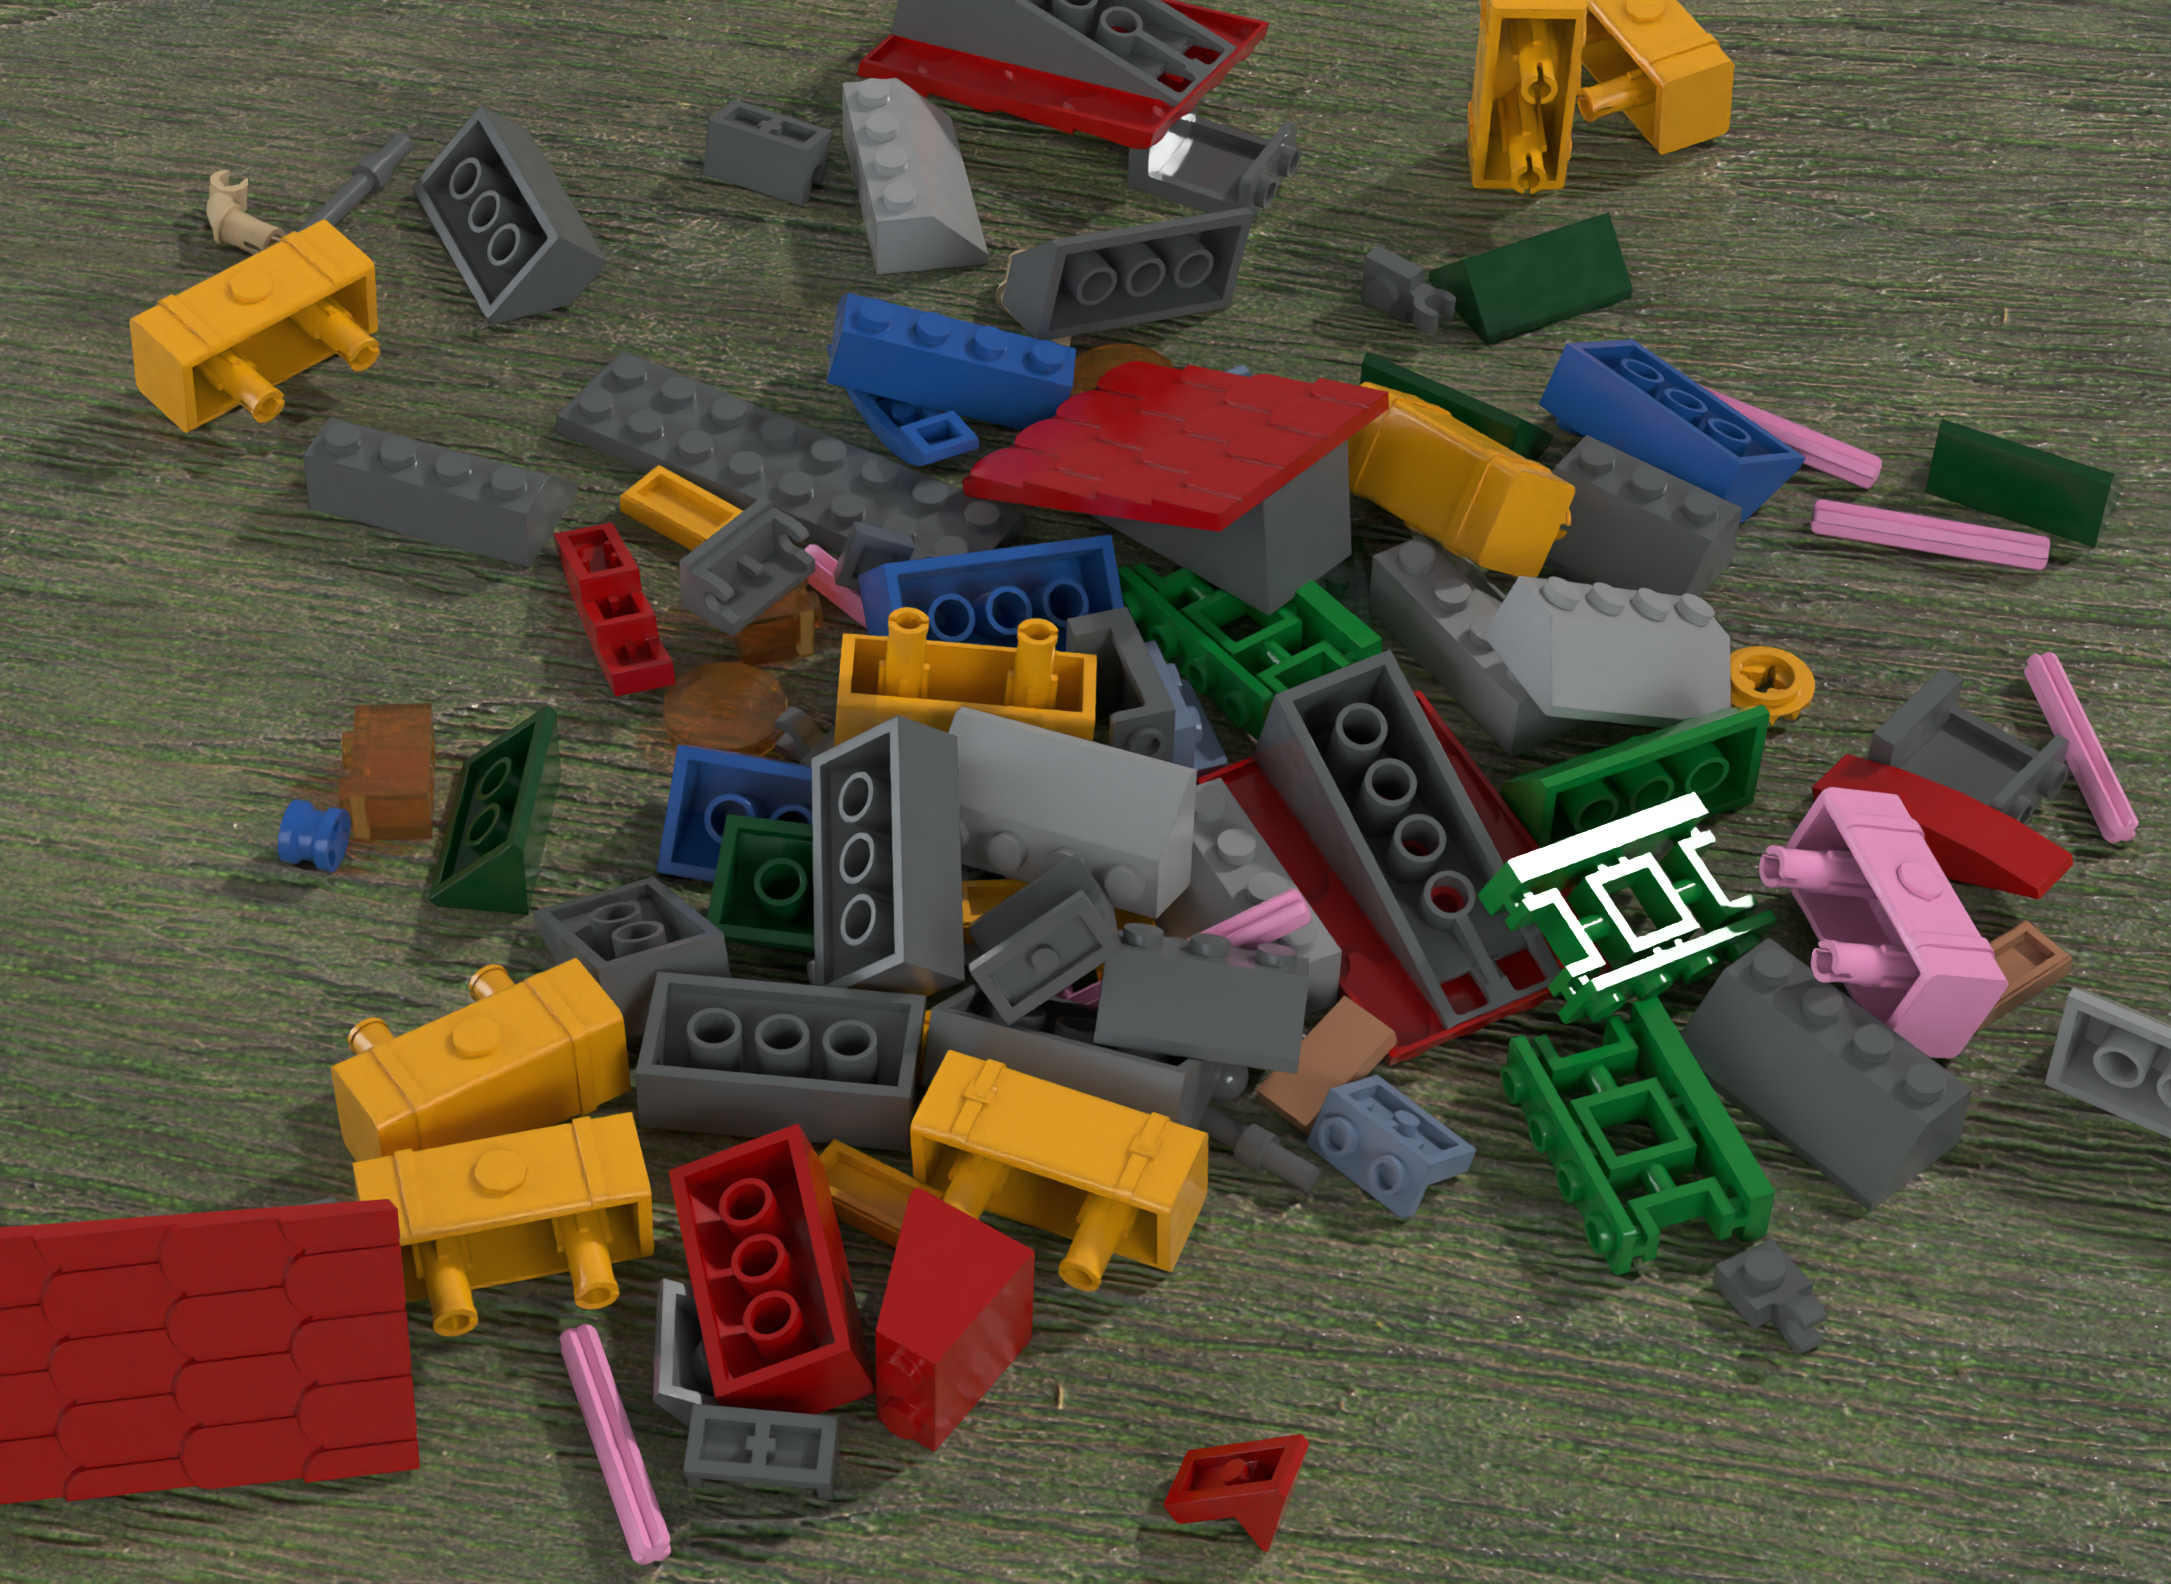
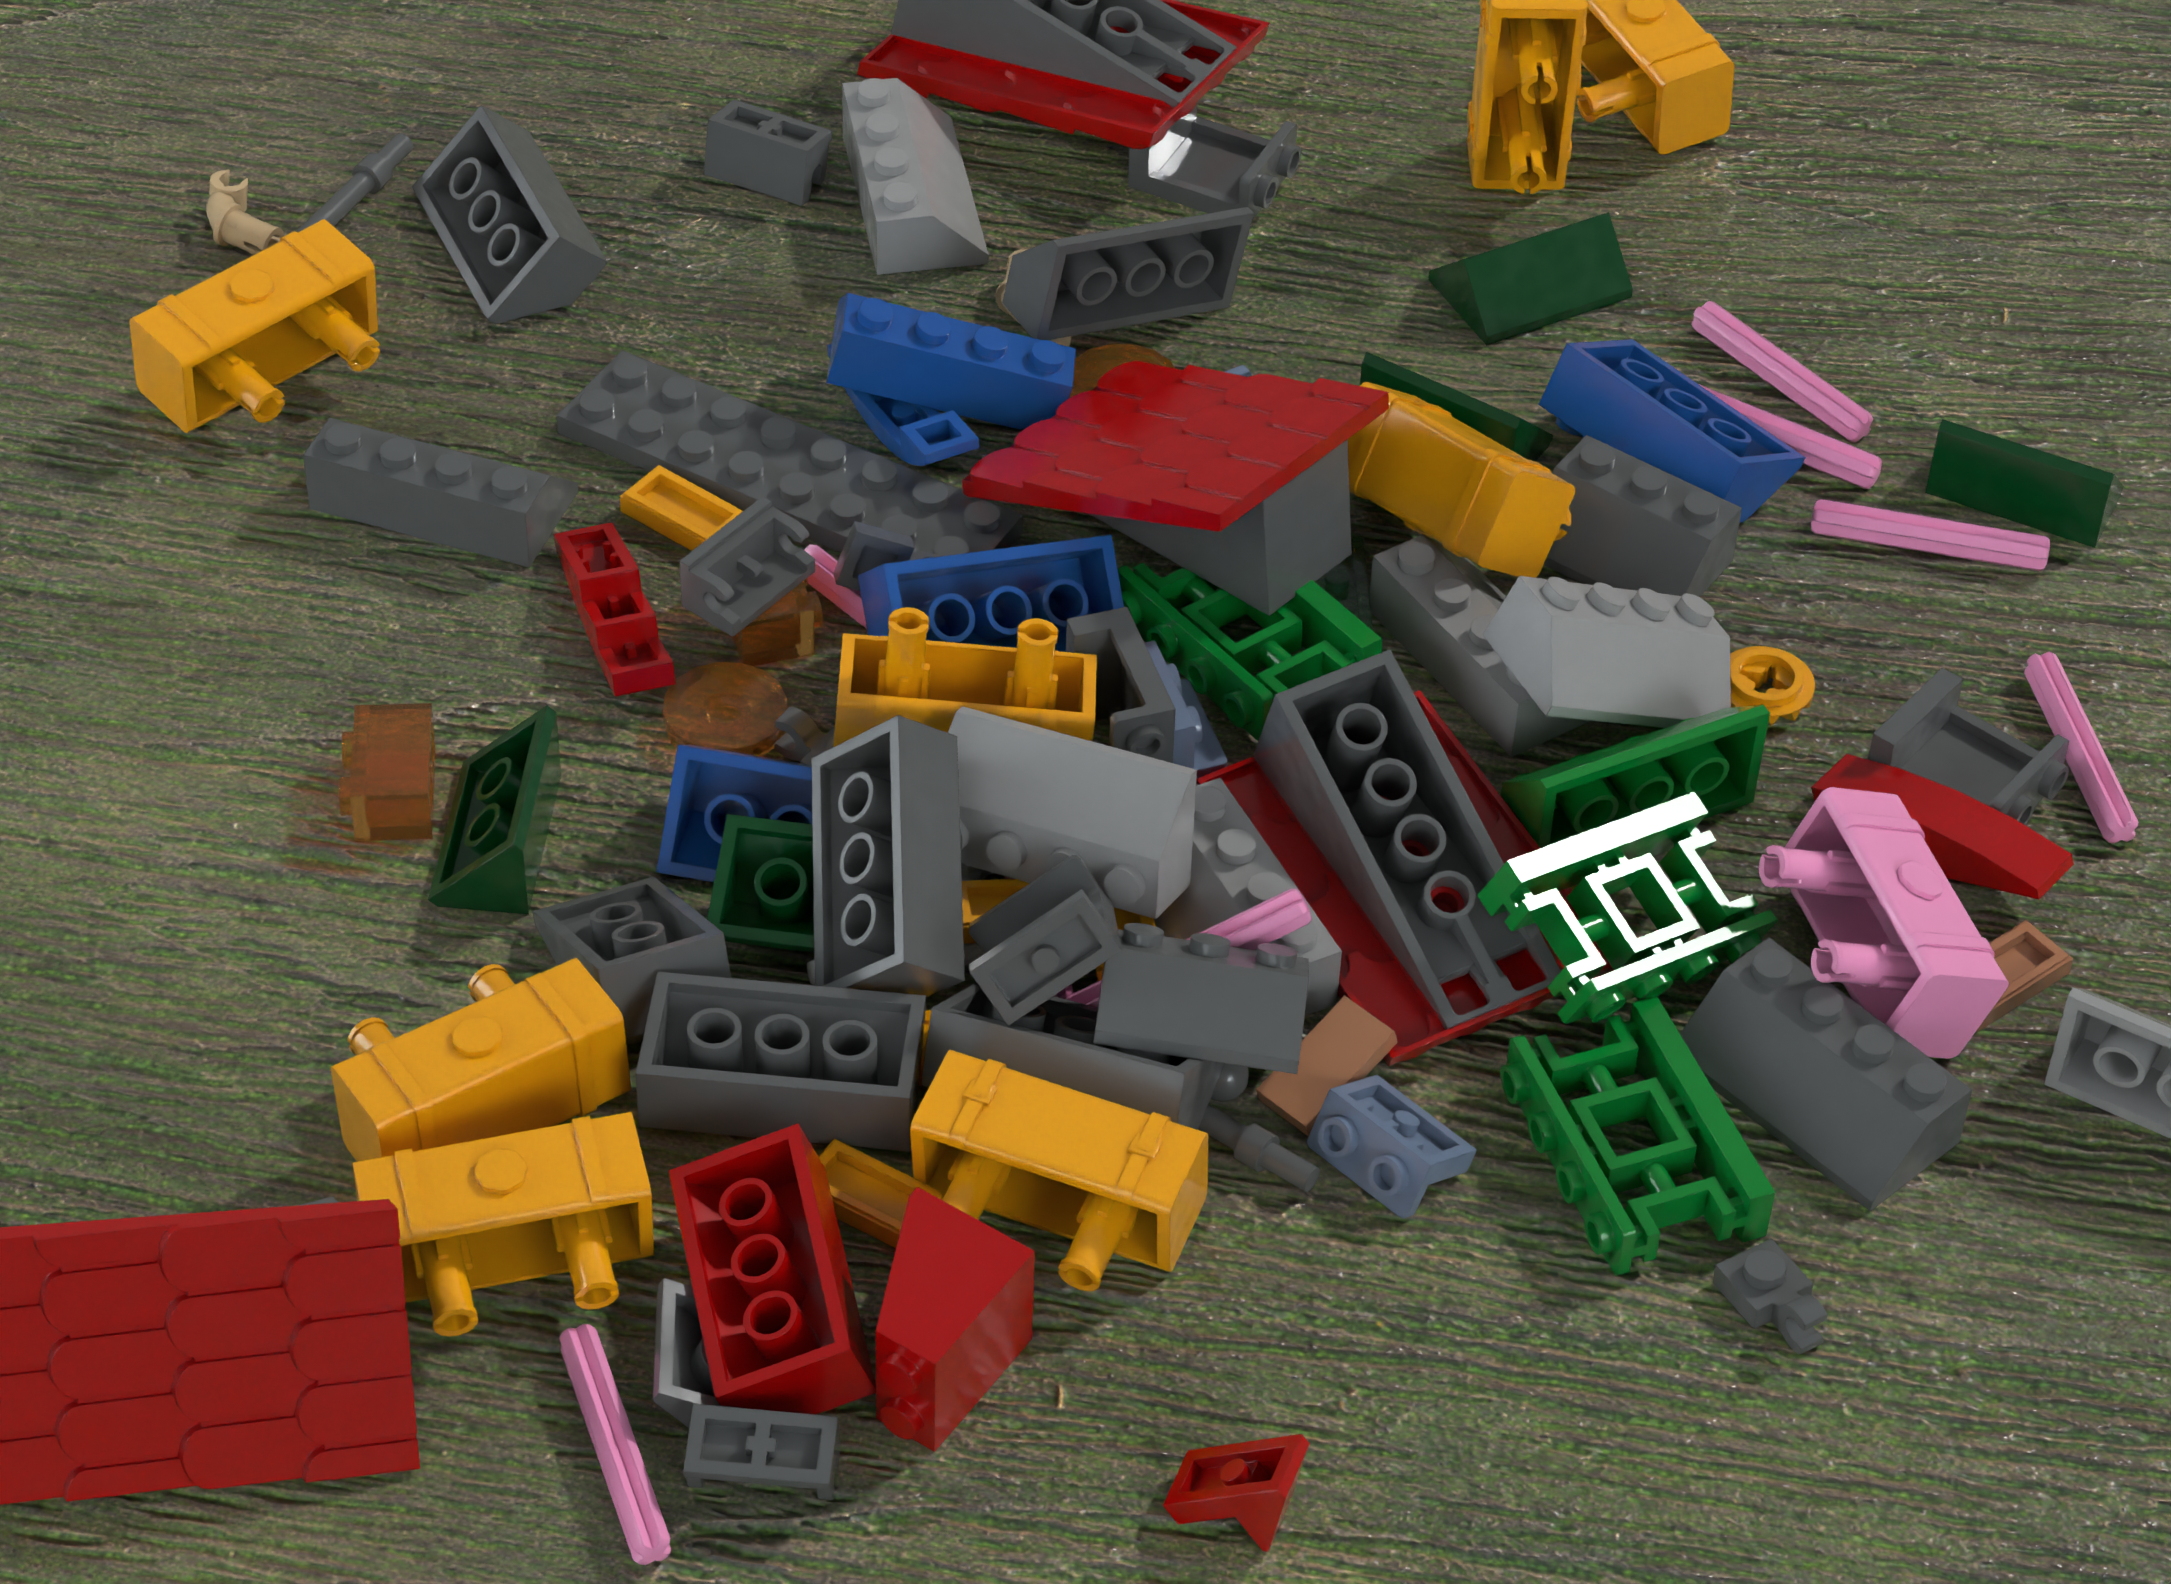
blue wheel [278,799,351,872] -> none
dark grey plate [1361,245,1456,334] -> none
none -> bright pink axle [1691,301,1873,443]

